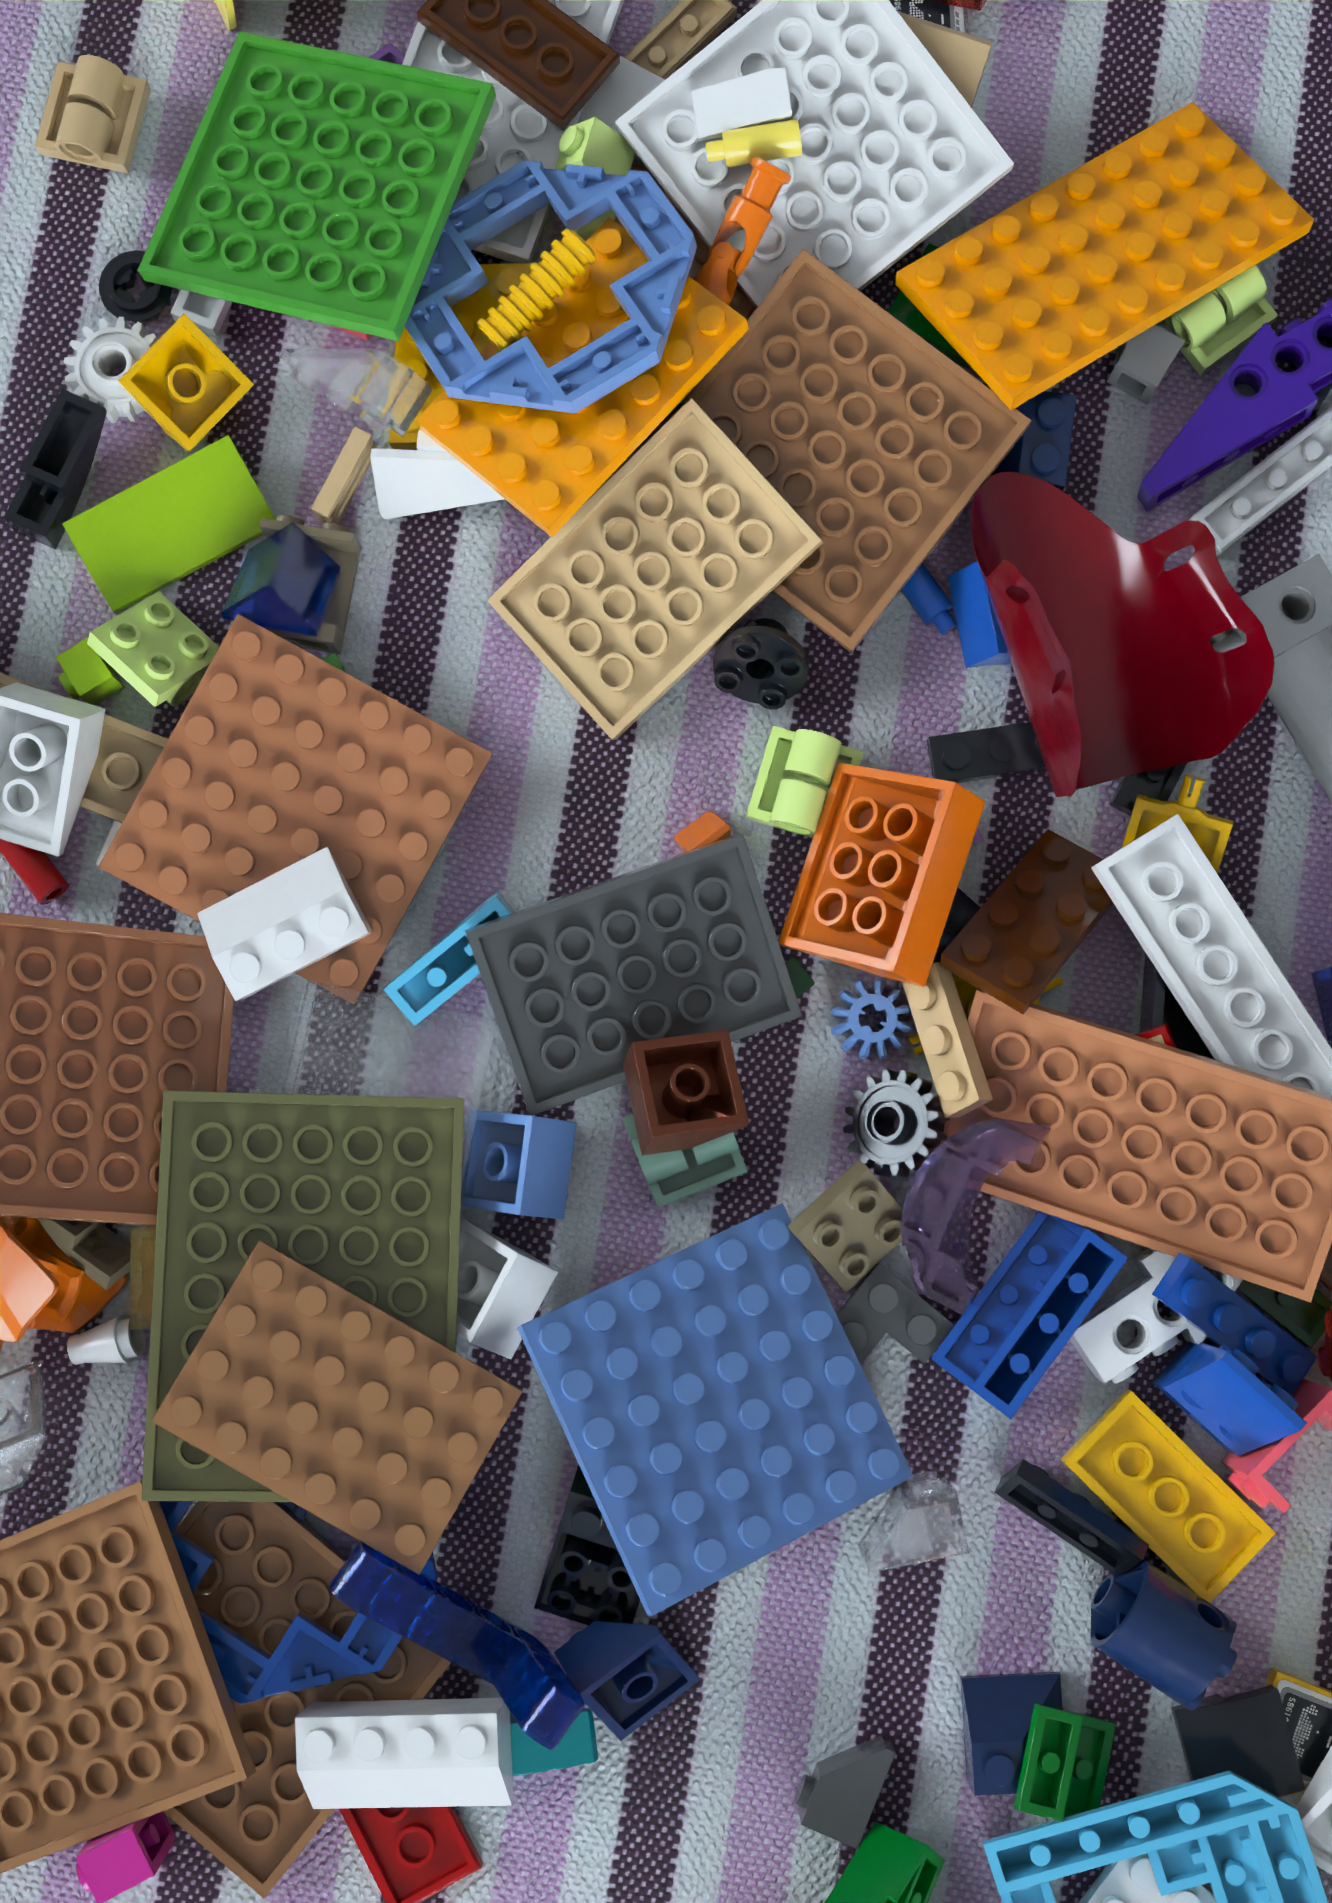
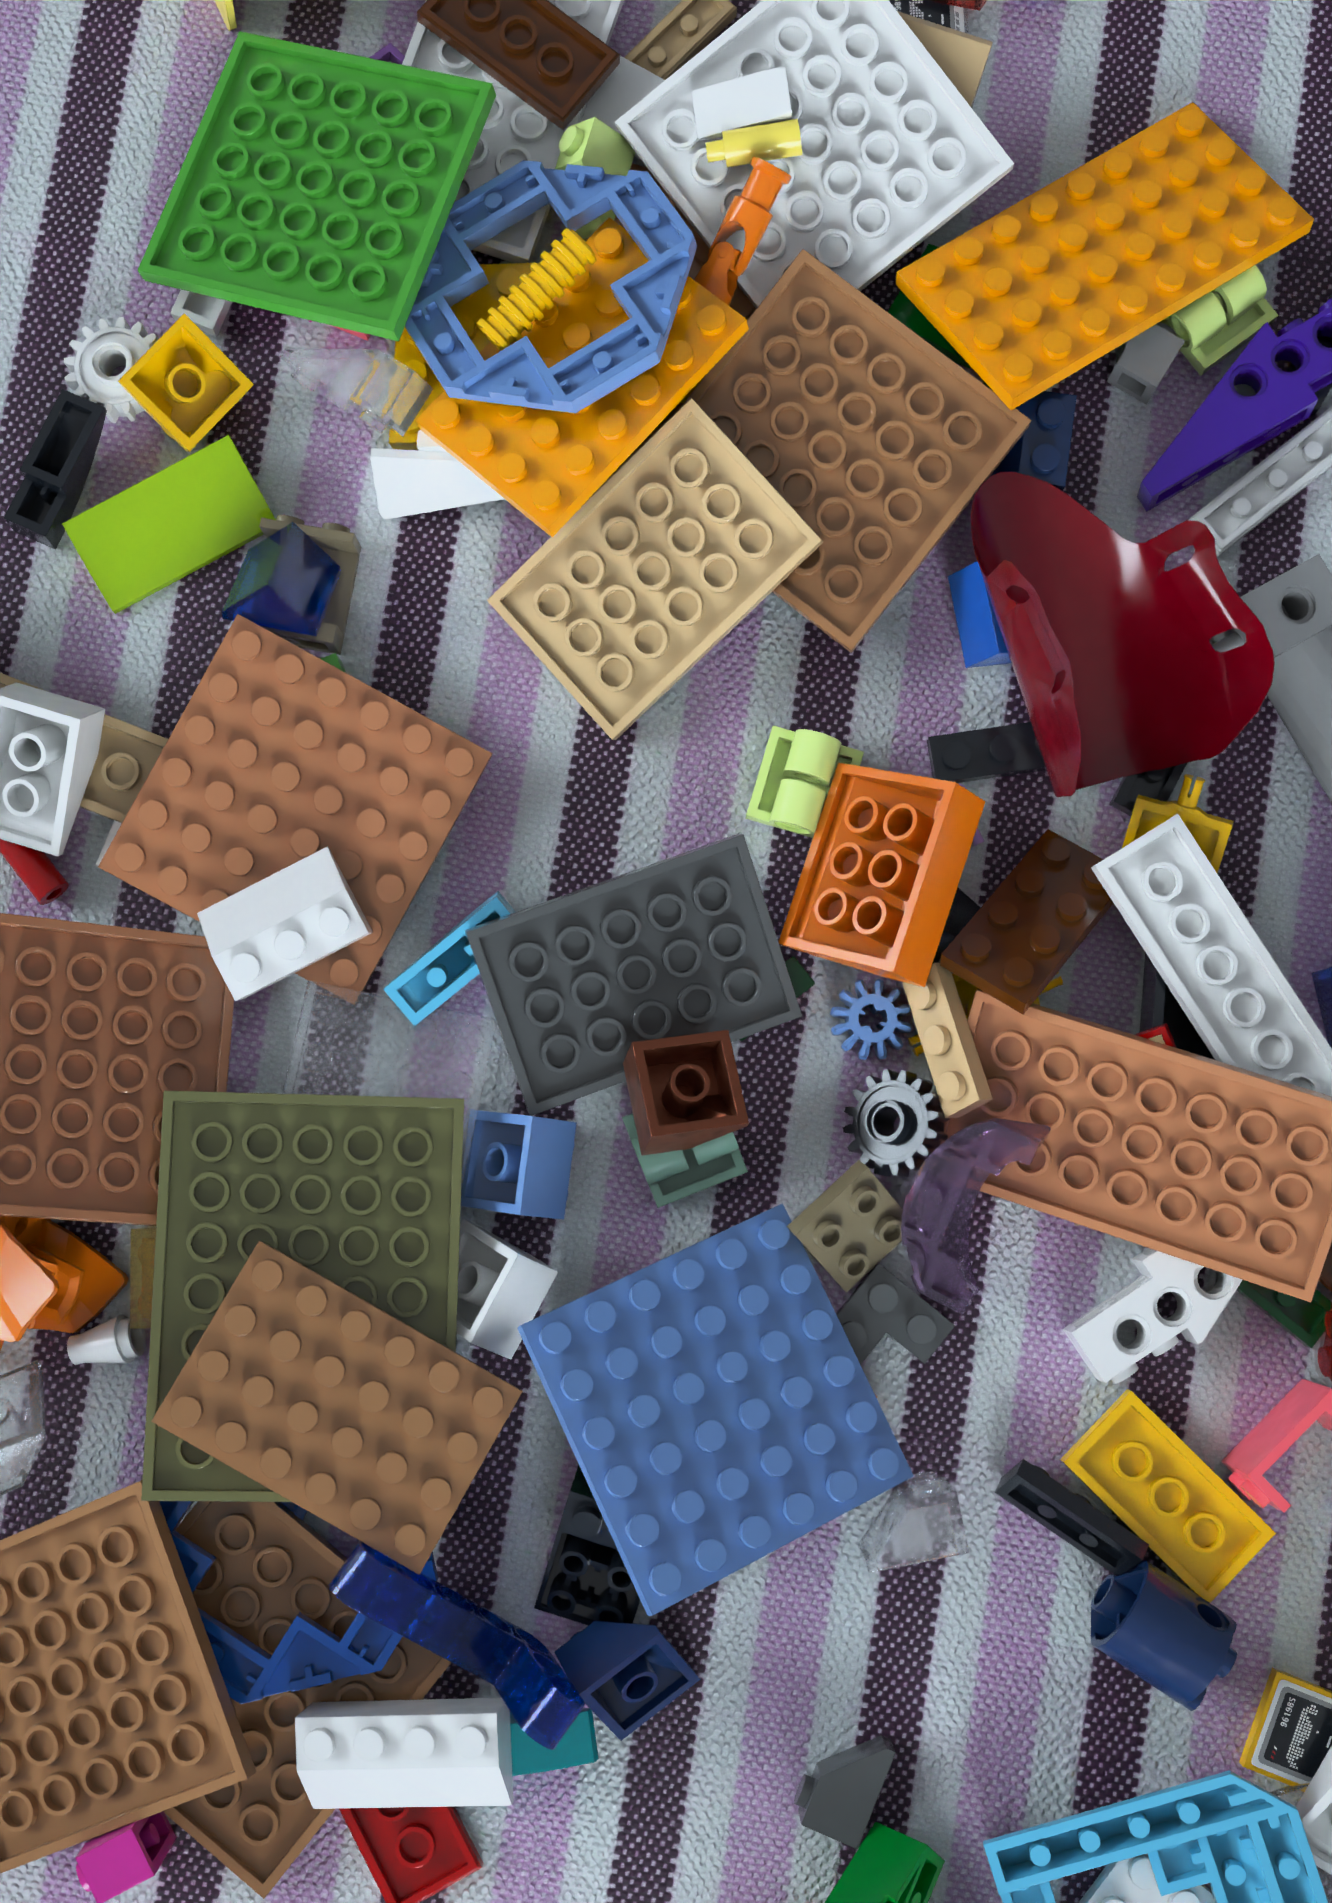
tan plate [35,55,151,174] -> none
dark tan slope [37,1218,142,1290] -> none
lime plate [55,637,125,706] -> none
yellowish green plate [87,591,219,707] -> none
black gear [99,250,174,323] -> none
tan tile [311,426,377,525] -> none
orange slope [674,811,732,853] -> none
black plate [713,618,809,710] -> none
blue cylinder [901,563,957,635] -> none
blue brick [931,1211,1128,1419] -> none
dark blue slope [960,1671,1063,1796] -> none
green slope [1013,1703,1116,1822] -> none
blue plate [1152,1253,1317,1396] -> none
blue slope [1152,1340,1307,1456] -> none
black slope [1171,1685,1306,1797] -> none

